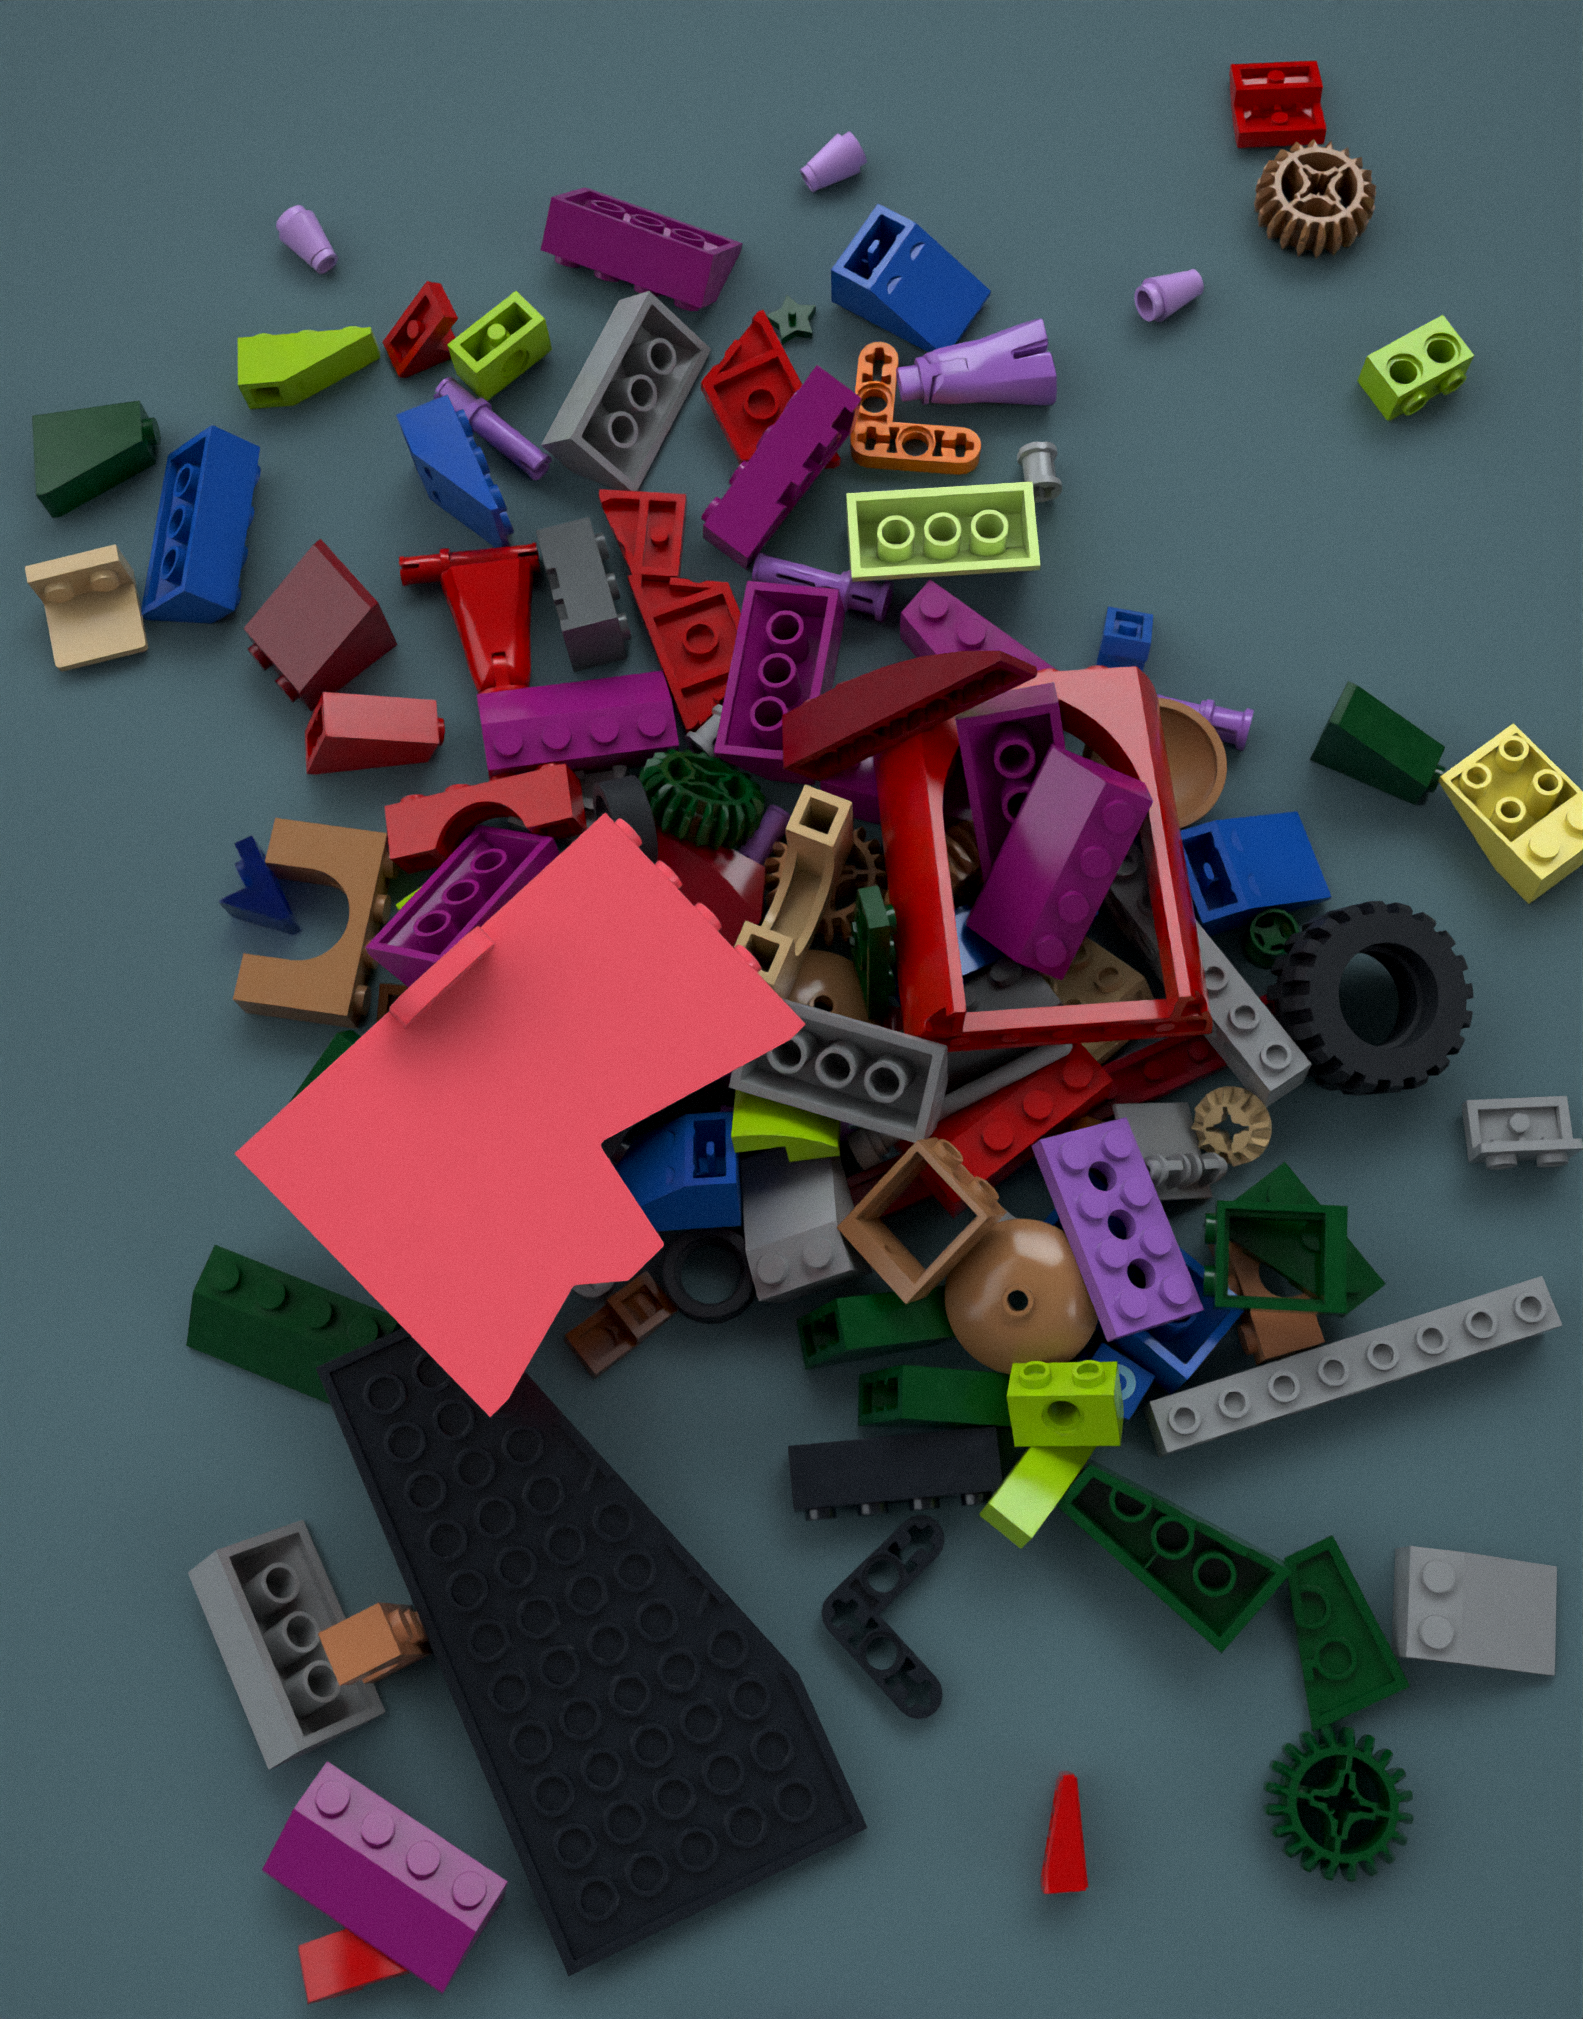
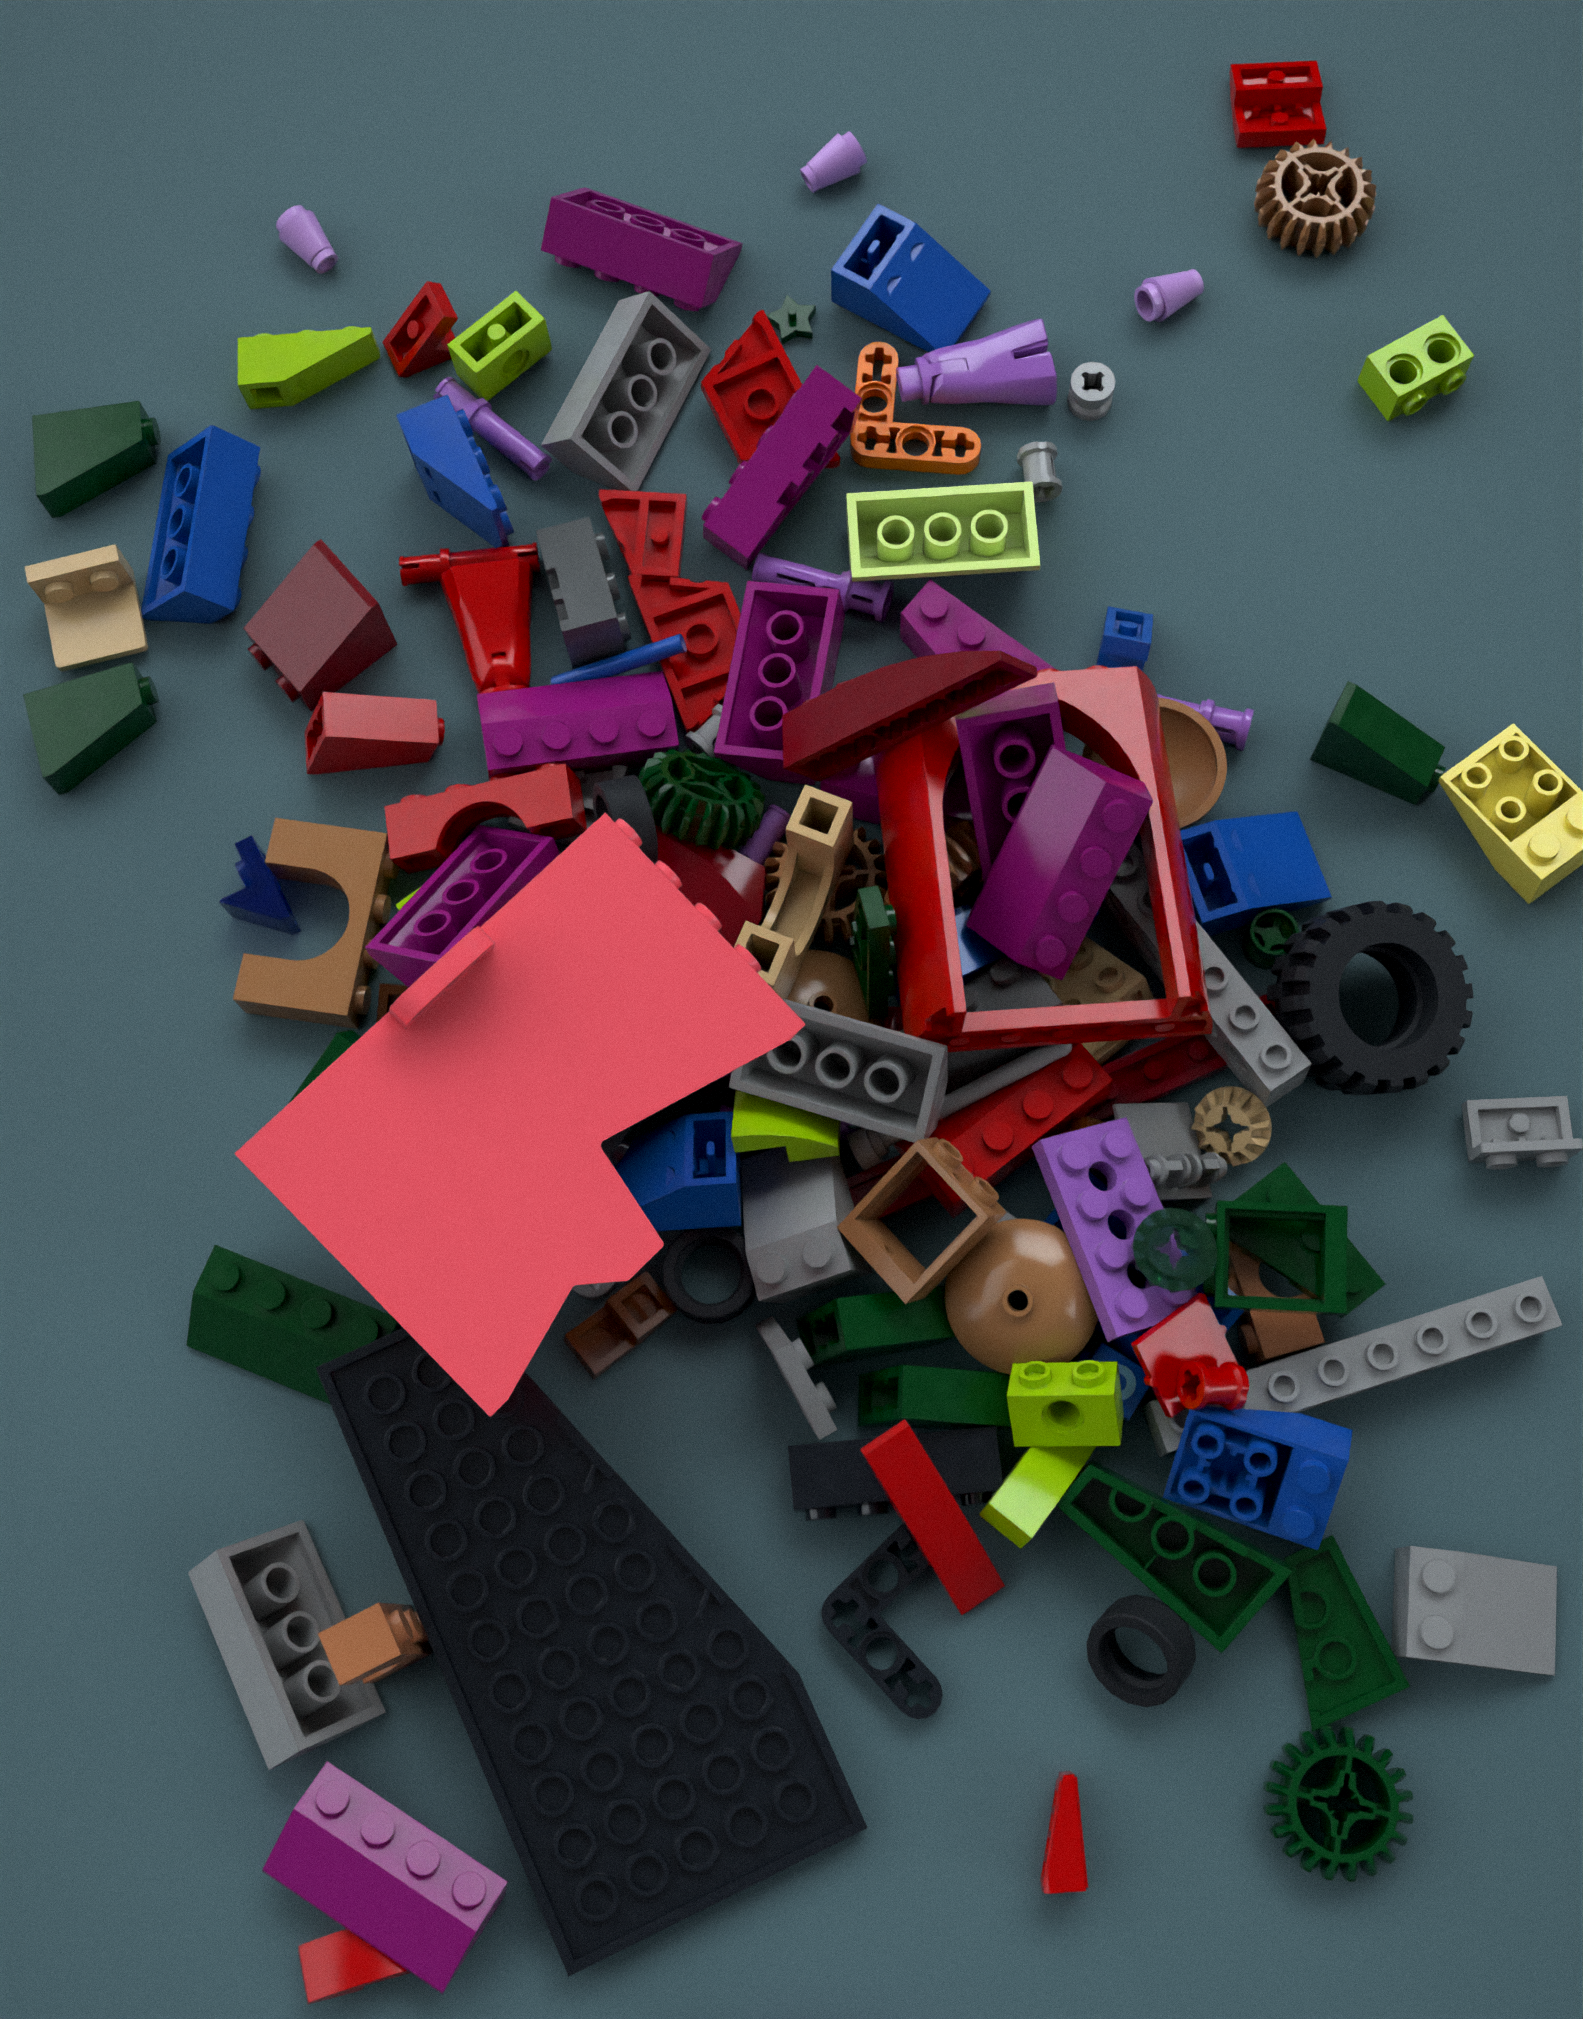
none -> dark green slope [23,662,159,795]
none -> blue bar [551,634,687,685]
none -> light grey wing [755,1316,838,1440]
none -> red slope [860,1419,1005,1615]
none -> light grey wheel [1067,362,1116,421]
none -> black tyre [1086,1594,1196,1707]
none -> clear green gear [1130,1208,1217,1294]
none -> piece [1131,1293,1238,1418]
none -> blue slope [1163,1406,1353,1550]
none -> red bush [1176,1361,1249,1410]

